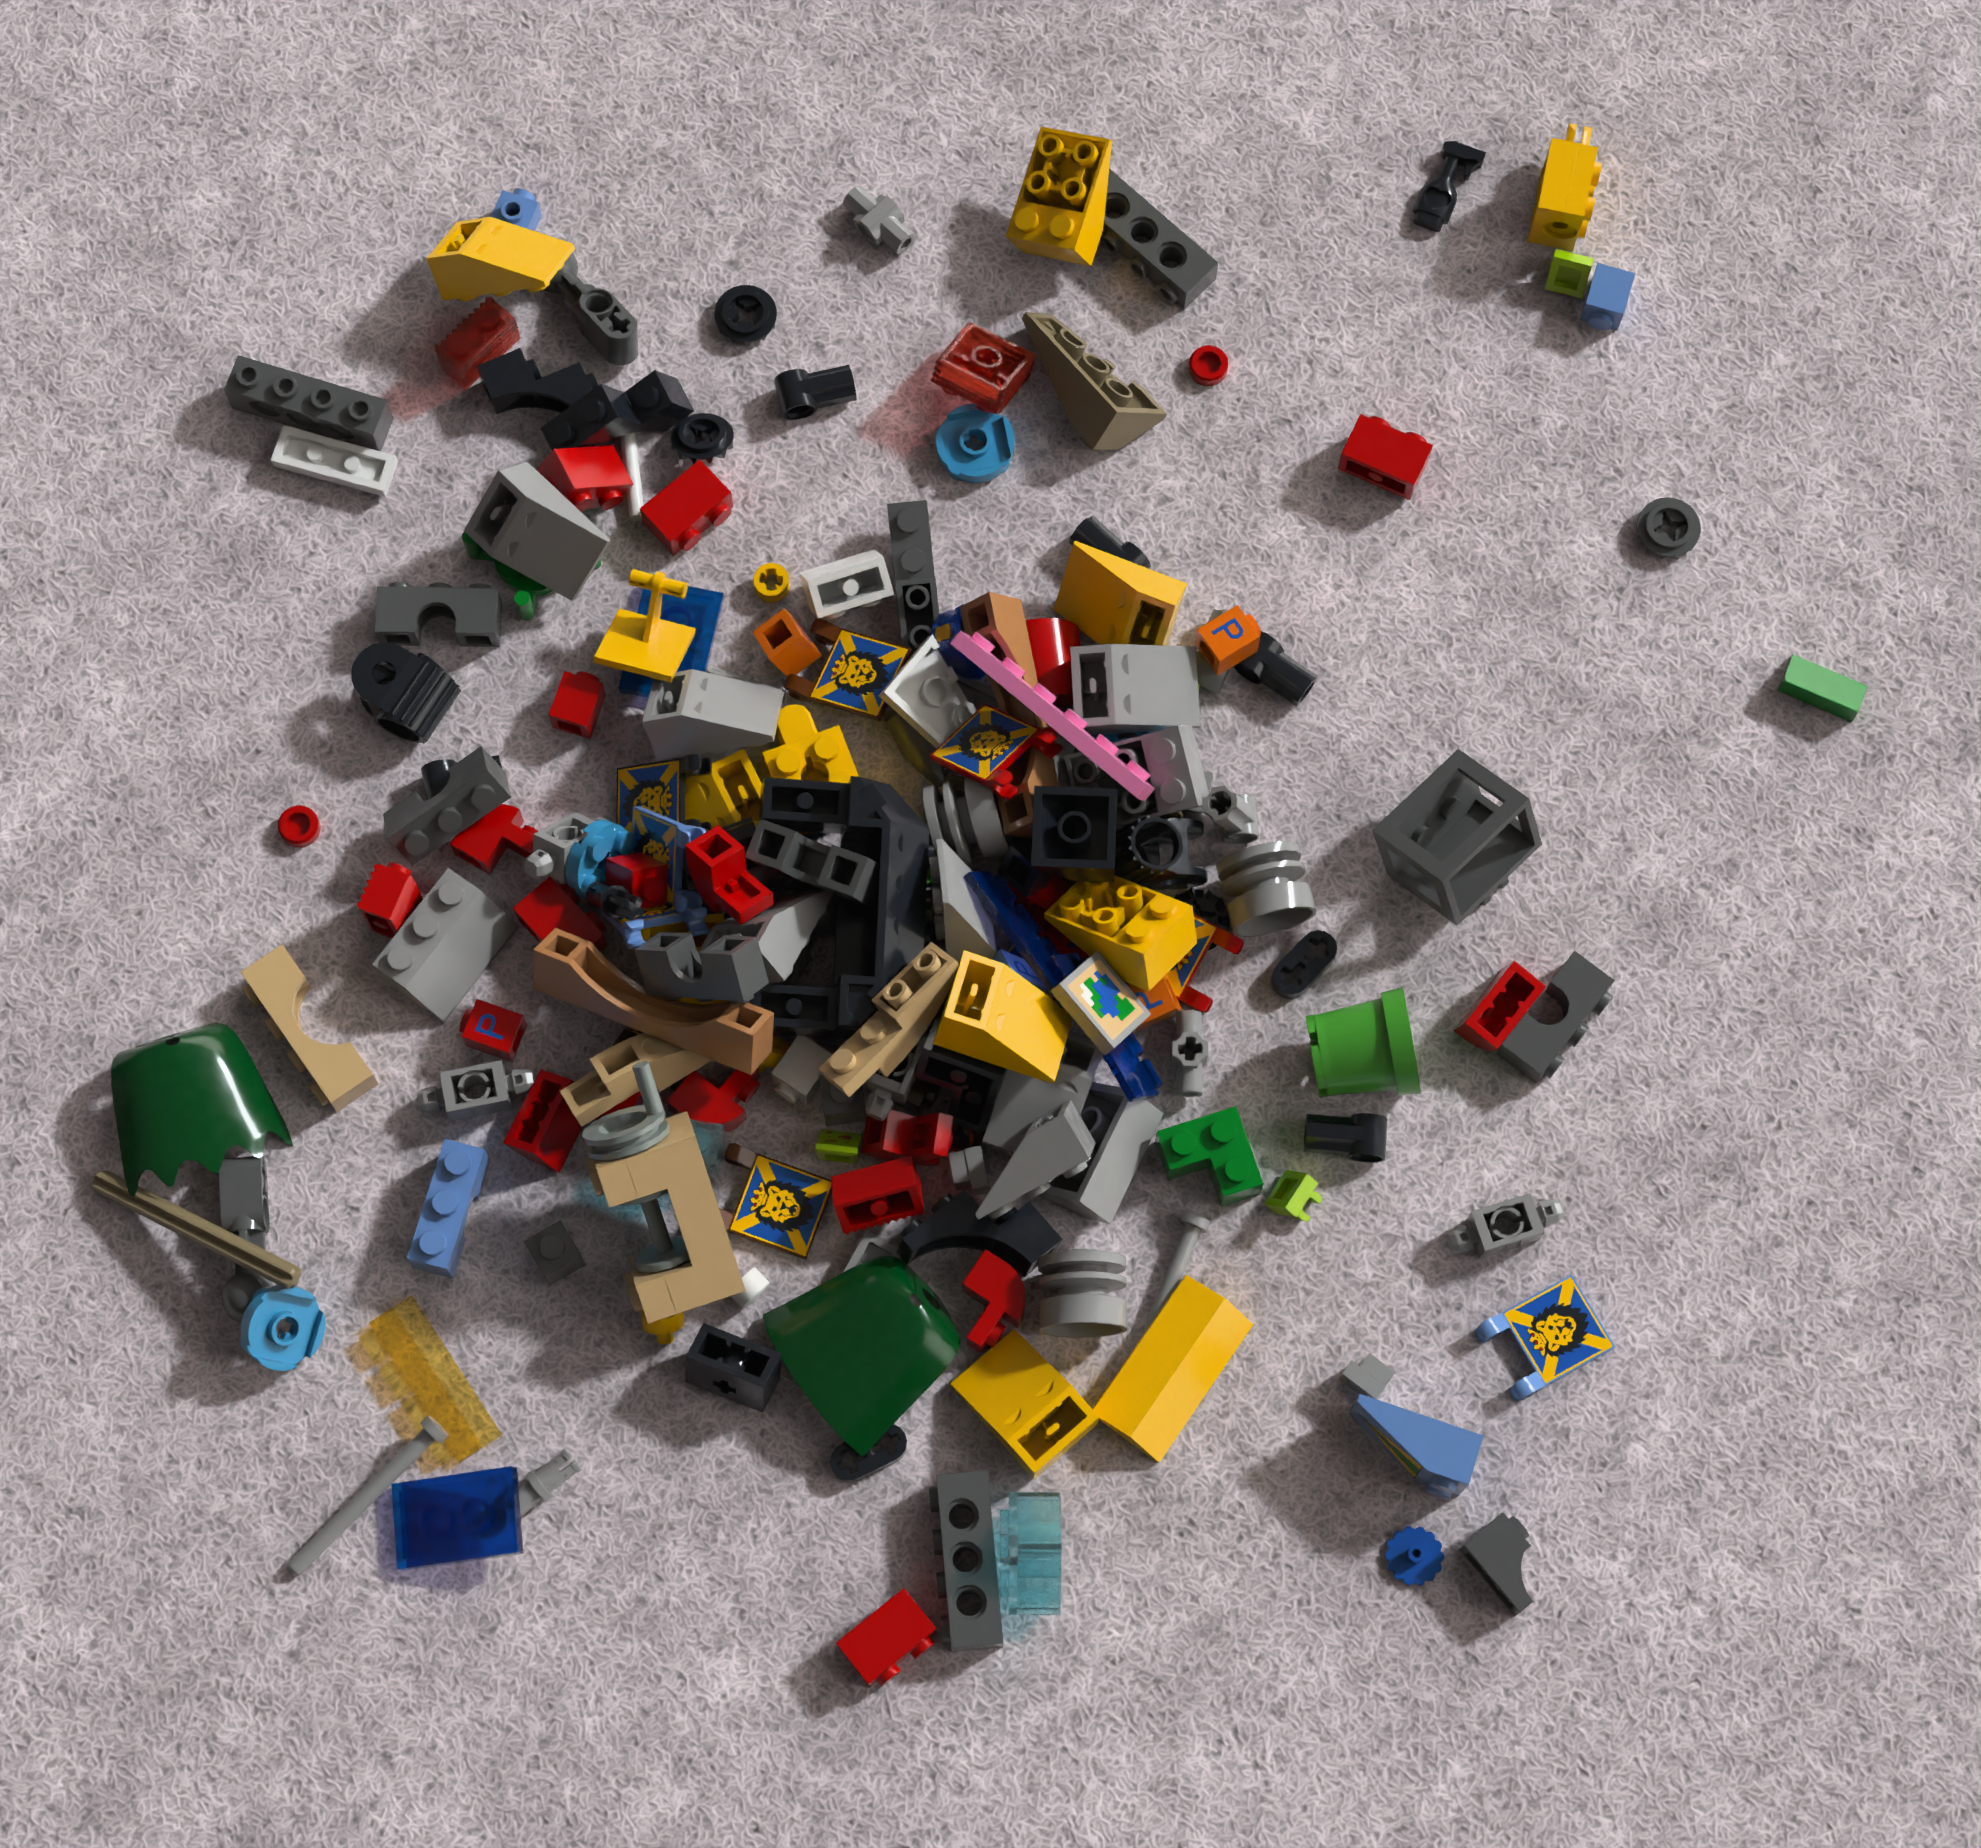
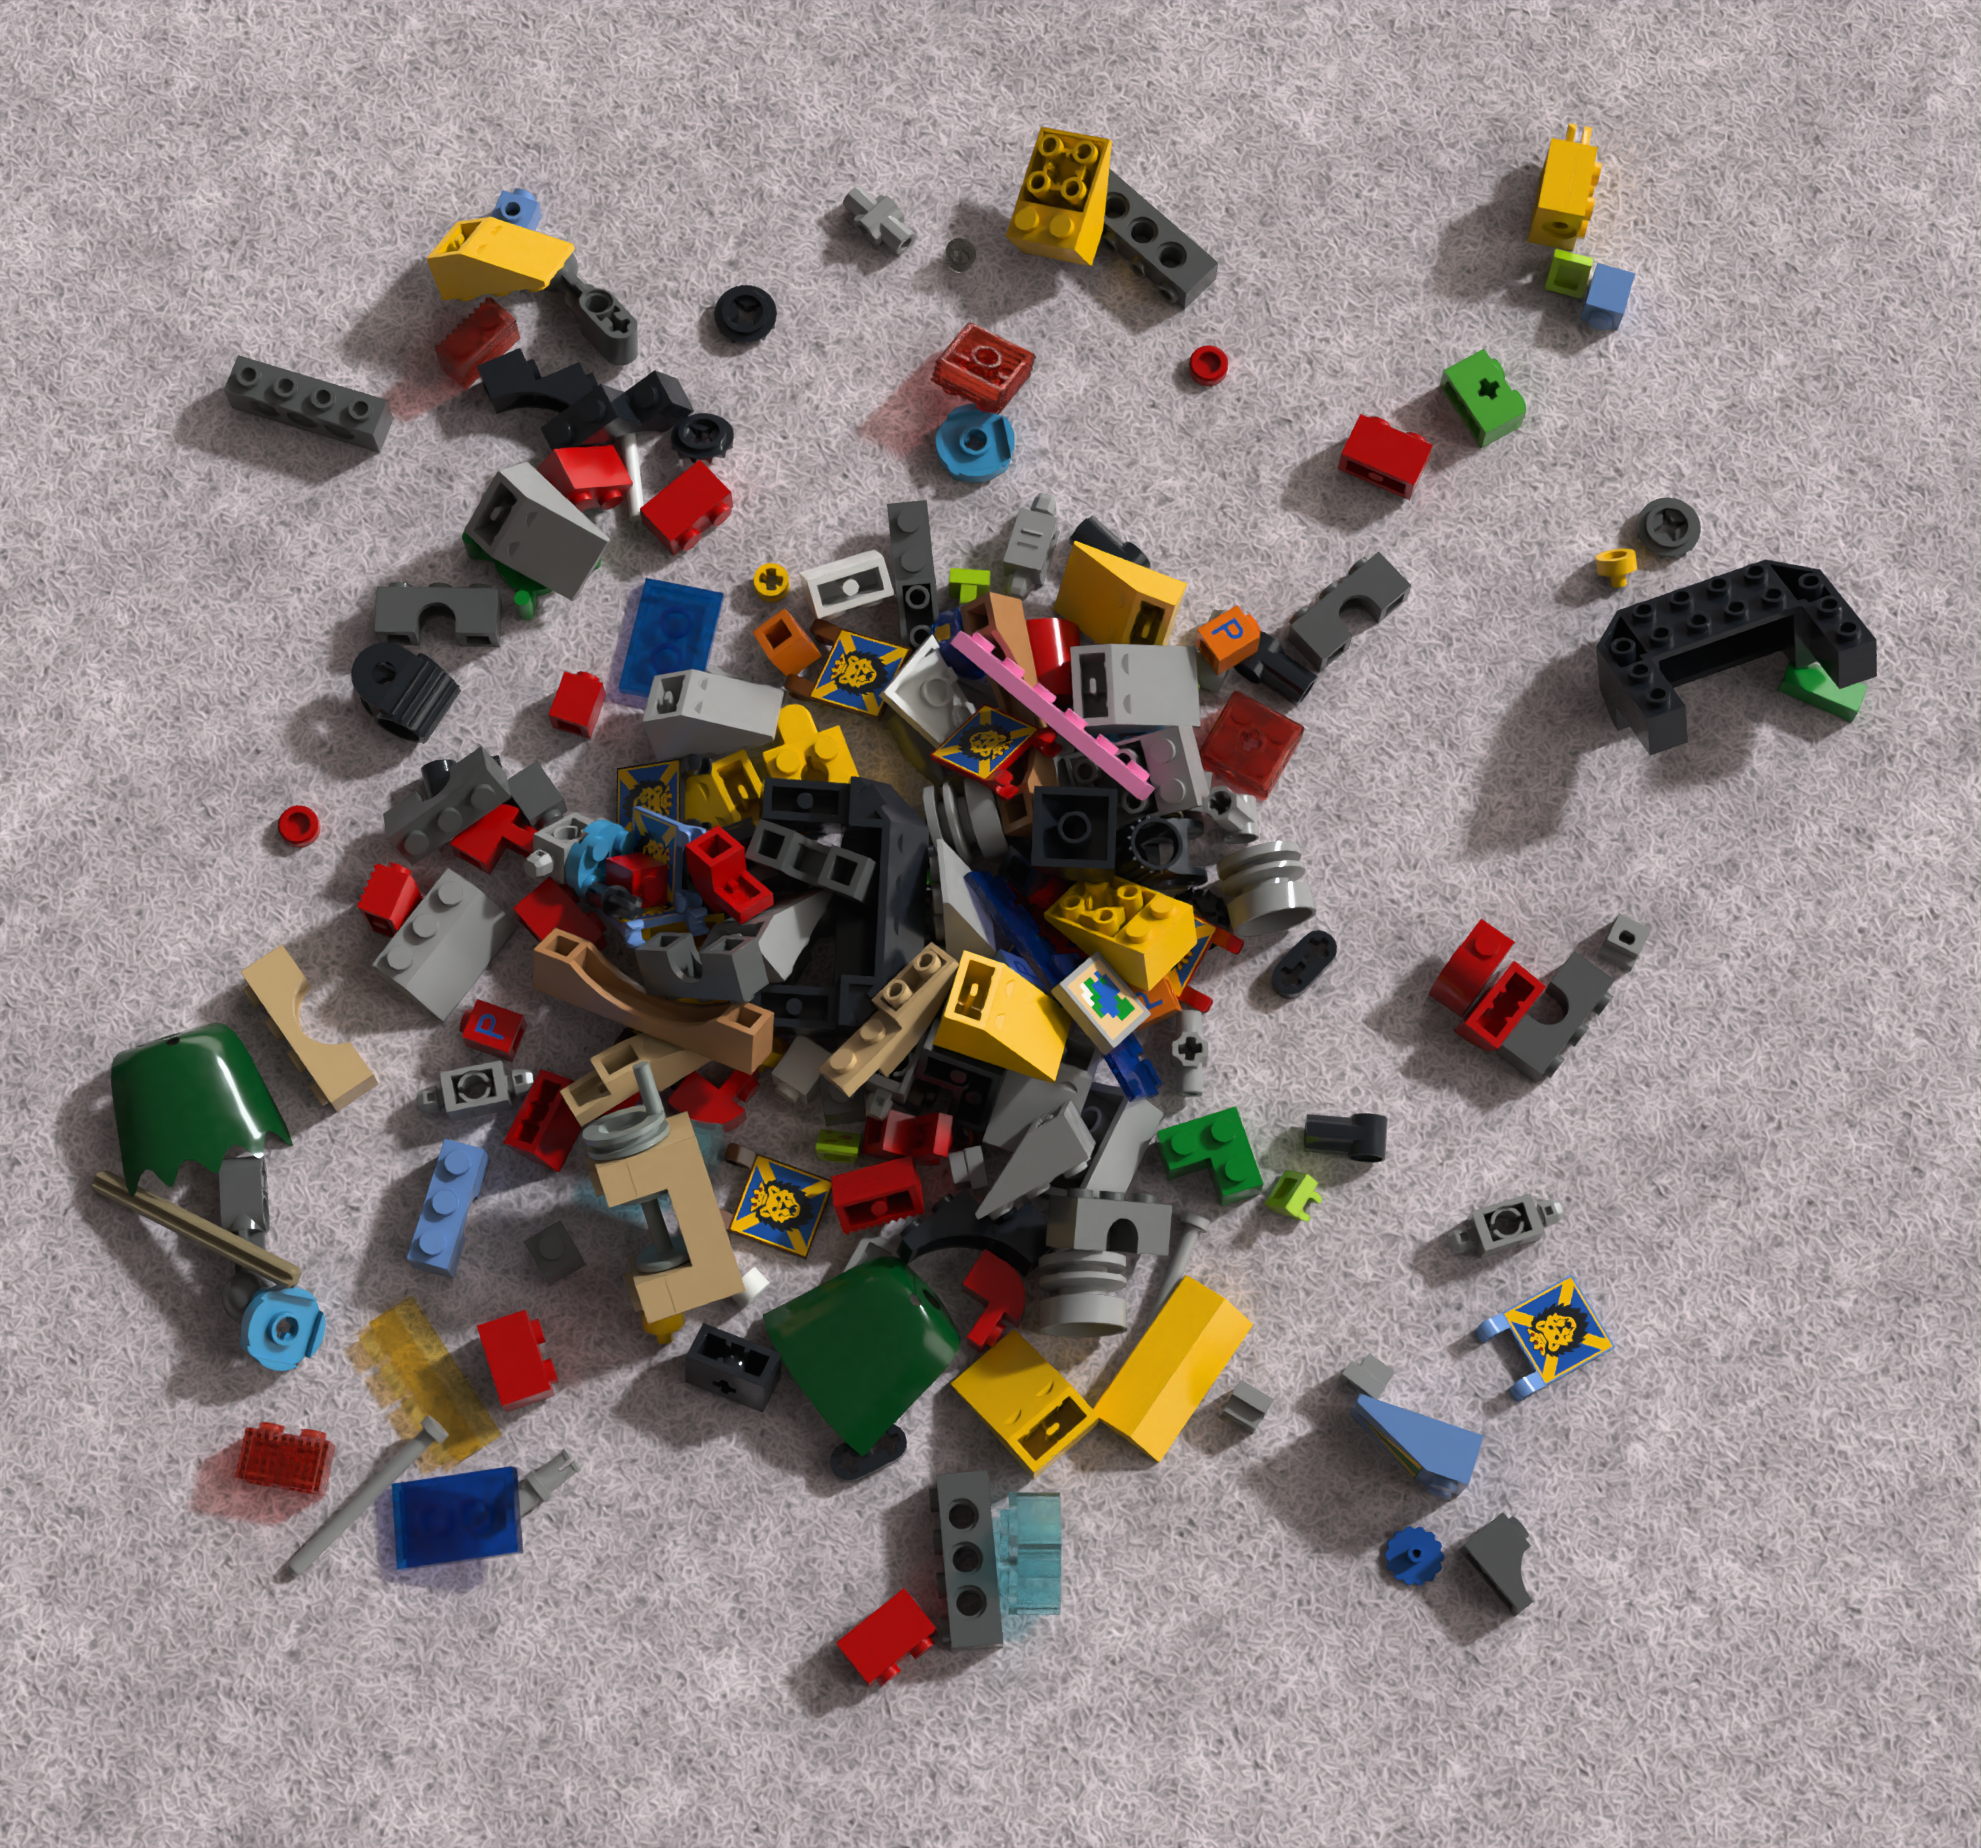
white plate [270,425,398,497] -> none
yellow plate [594,568,696,683] -> none
black piece [774,365,857,420] -> none
dark tan wedge [1022,312,1167,451] -> none
bright green piece [1306,987,1421,1098] -> none
dark grey piece [1372,749,1542,926] -> none
black piece [1413,141,1486,232] -> none
none -> clear red brick [235,1422,336,1496]
none -> red brick [477,1309,559,1413]
none -> dark grey brick [508,761,568,830]
none -> clear smoke hinge [943,238,976,273]
none -> lime tile [949,568,990,615]
none -> light grey piece [1003,493,1060,601]
none -> arch [1046,1188,1172,1256]
none -> clear red brick [1199,691,1304,800]
none -> light grey piece [1222,1380,1274,1434]
none -> dark grey arch [1287,552,1412,673]
none -> red brick [1428,918,1515,1018]
none -> bright green brick [1439,349,1526,448]
none -> yellow tile [1595,549,1637,588]
none -> black wedge [1596,559,1877,756]
none -> light grey piece [1597,913,1651,972]

